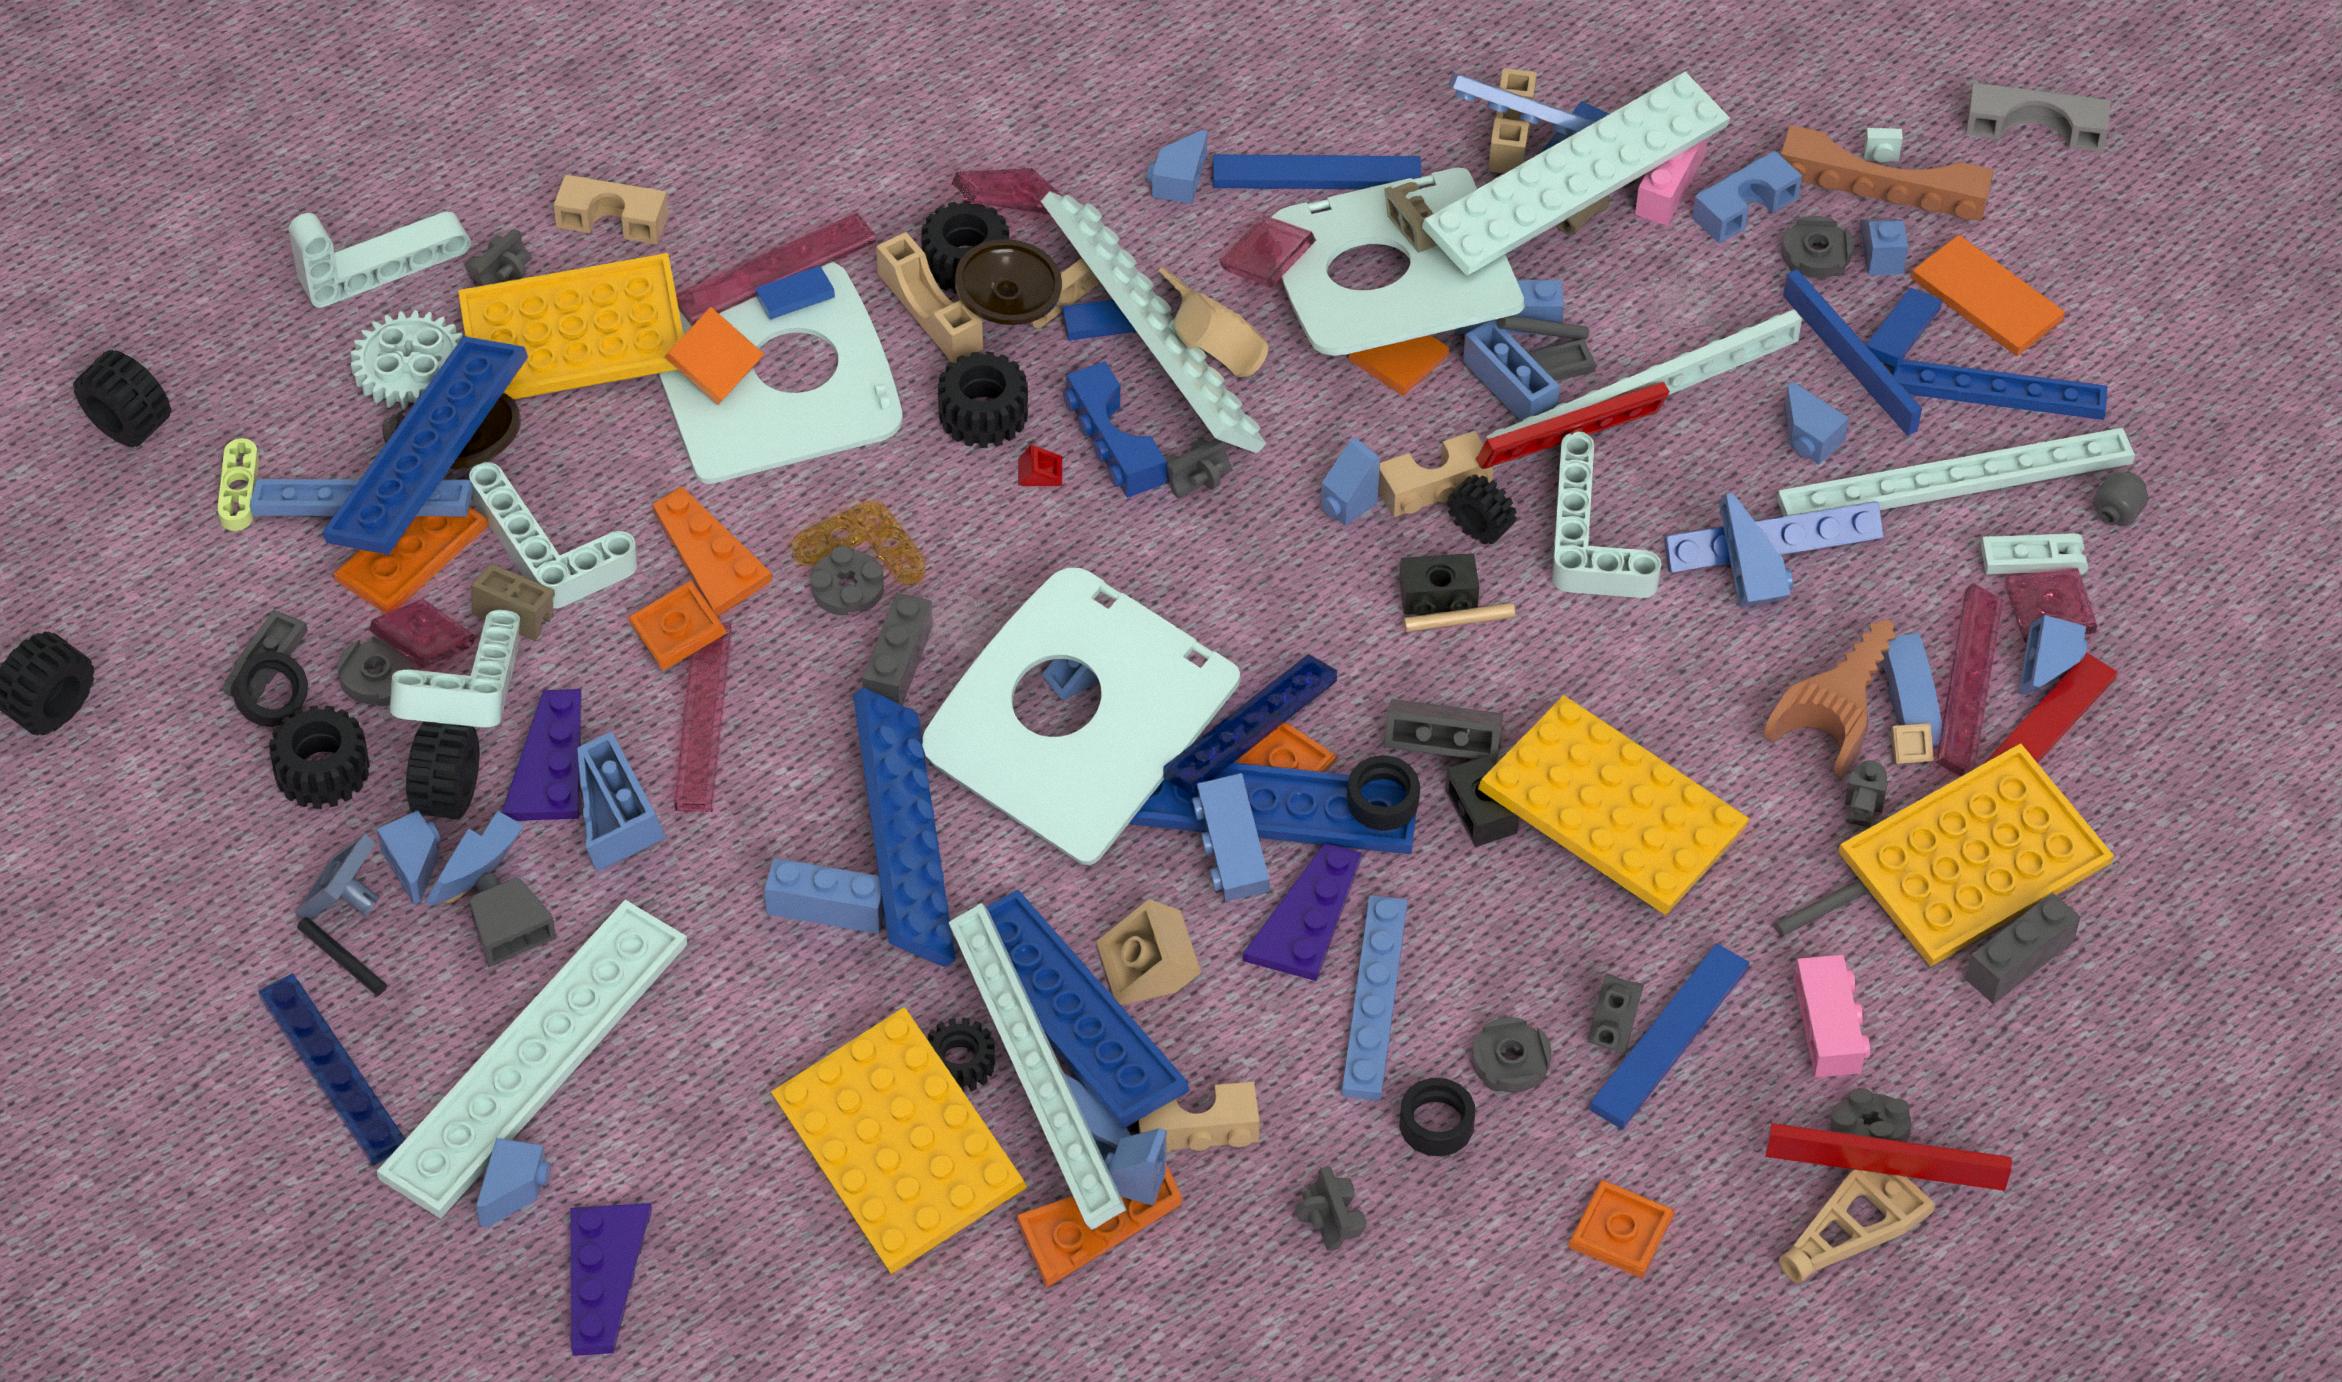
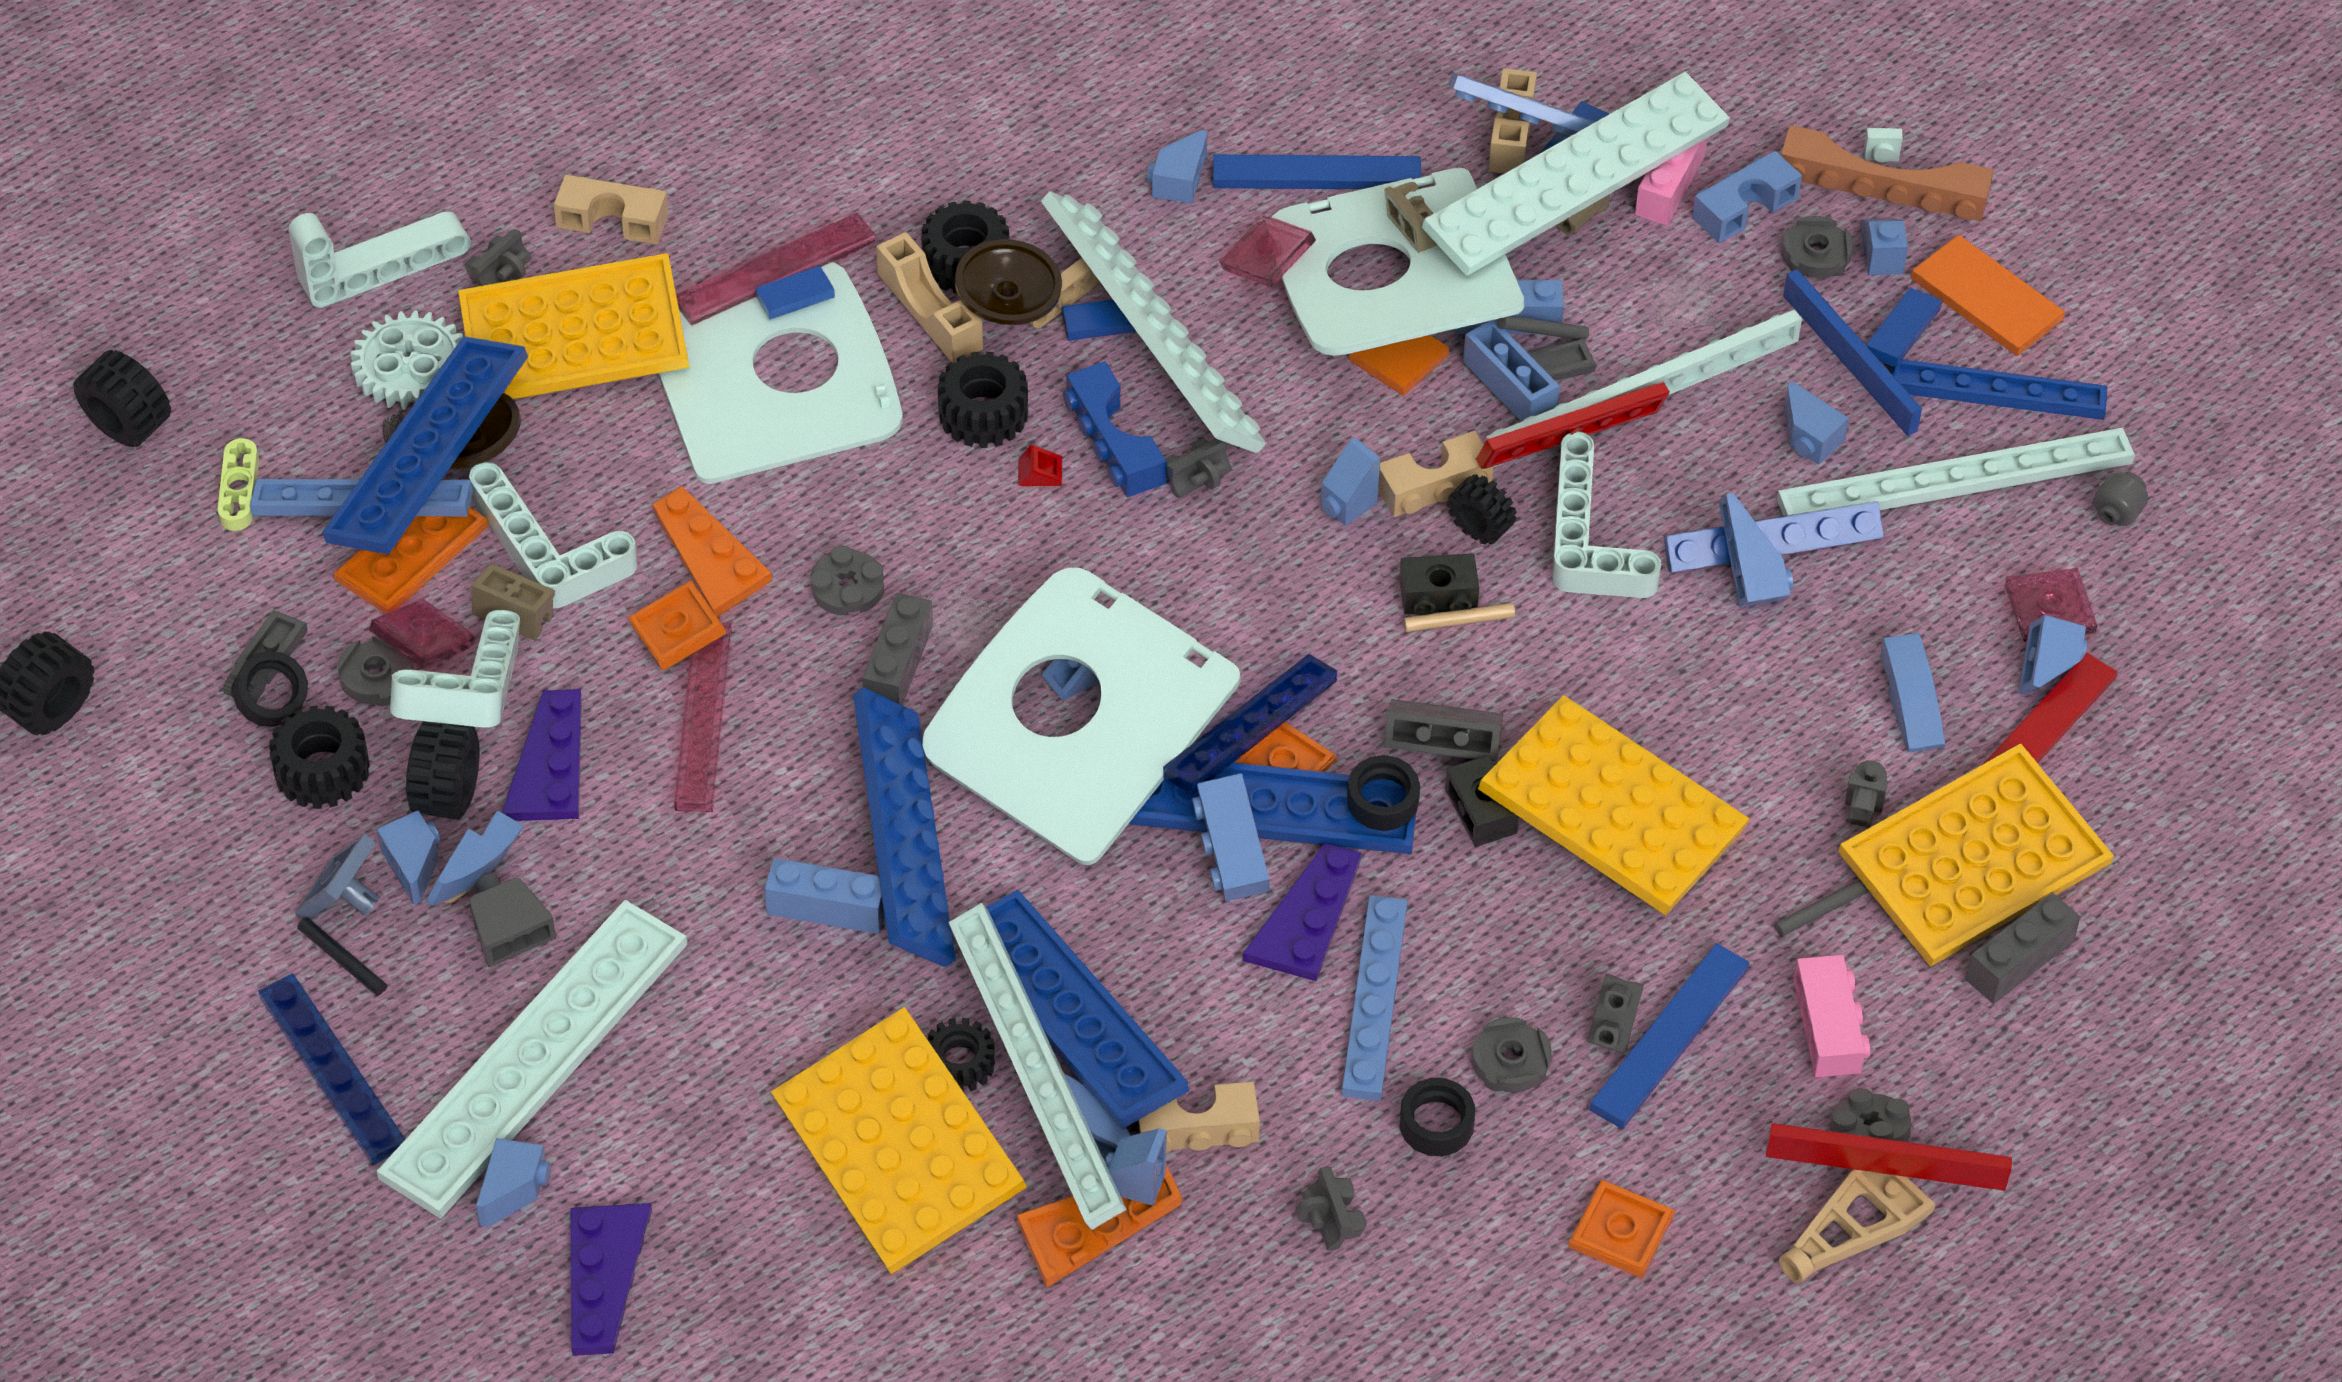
medium blue wedge [577,731,666,871] -> none
orange tile [664,307,764,405] -> none
clear yellow beam [792,501,926,585] -> none
clear pink wing [952,168,1064,215] -> none
tan slope [1096,899,1201,1005] -> none
tan animal [1158,266,1268,377] -> none
nougat animal [1764,619,1896,778] -> none
tan tile [1891,723,1934,764] -> none
clear pink tile [1936,583,2003,776] -> none
light grey arch [1966,82,2111,152] -> none
light aqua plate [1981,533,2088,575] -> none

